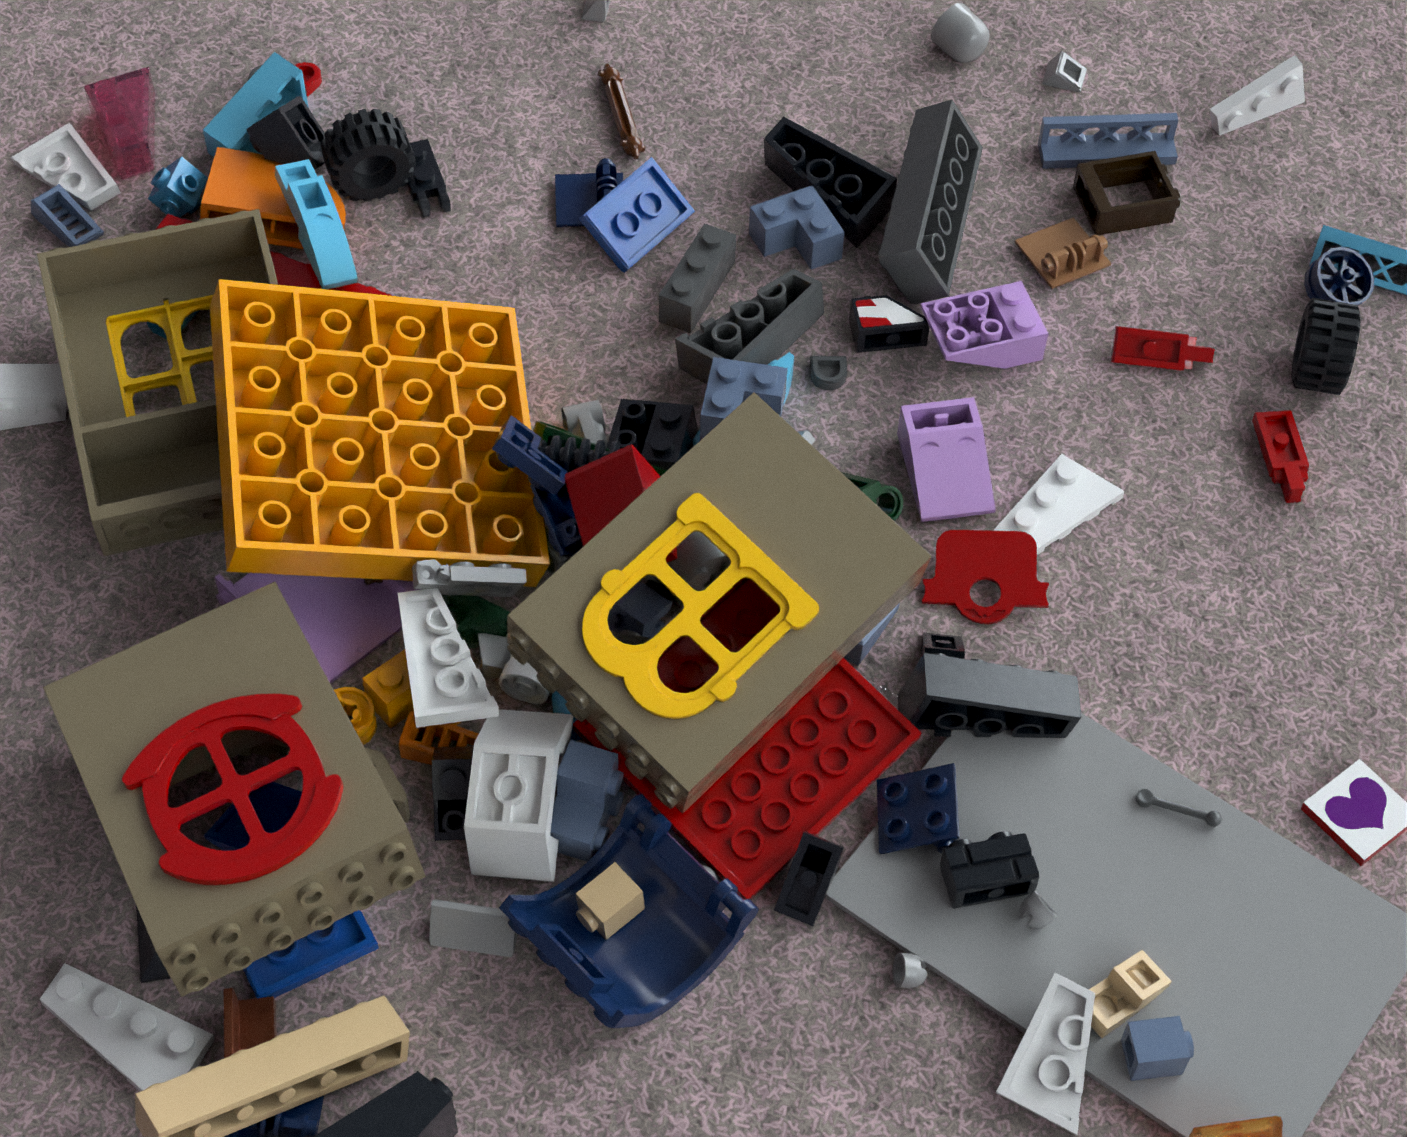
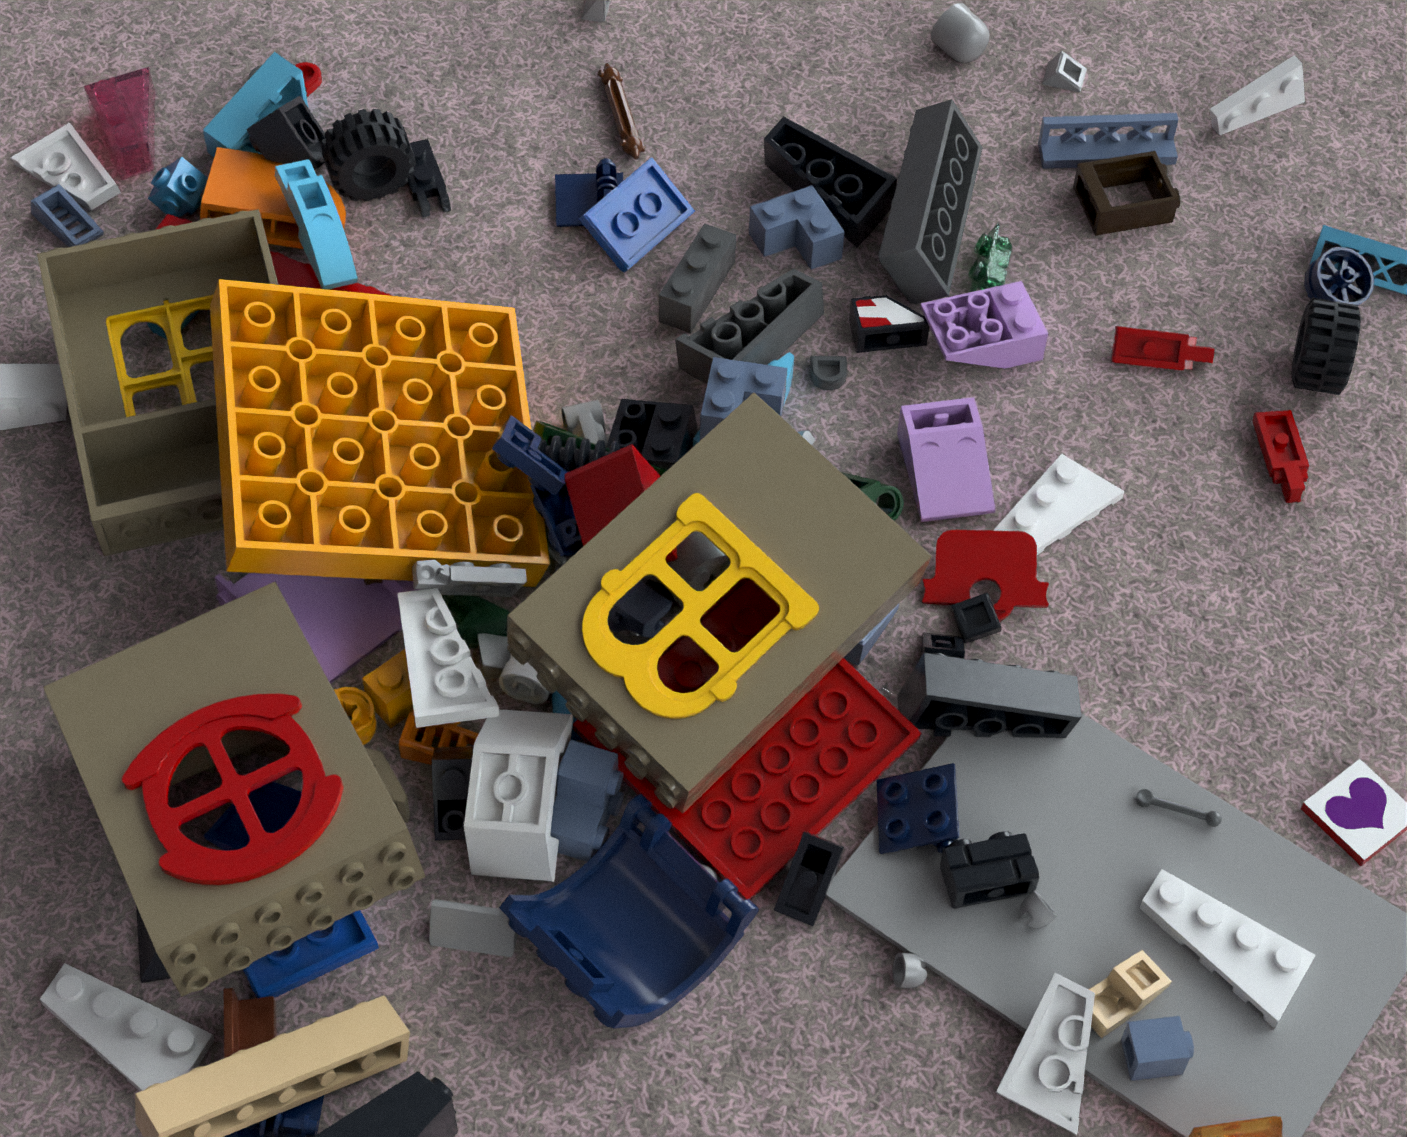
tan brick [576,862,645,940] -> none
medium nougat hinge [1015,217,1111,289] -> none
none -> black tile [951,592,1002,643]
none -> clear green hinge [968,224,1012,292]
none -> white wing [1140,869,1316,1029]

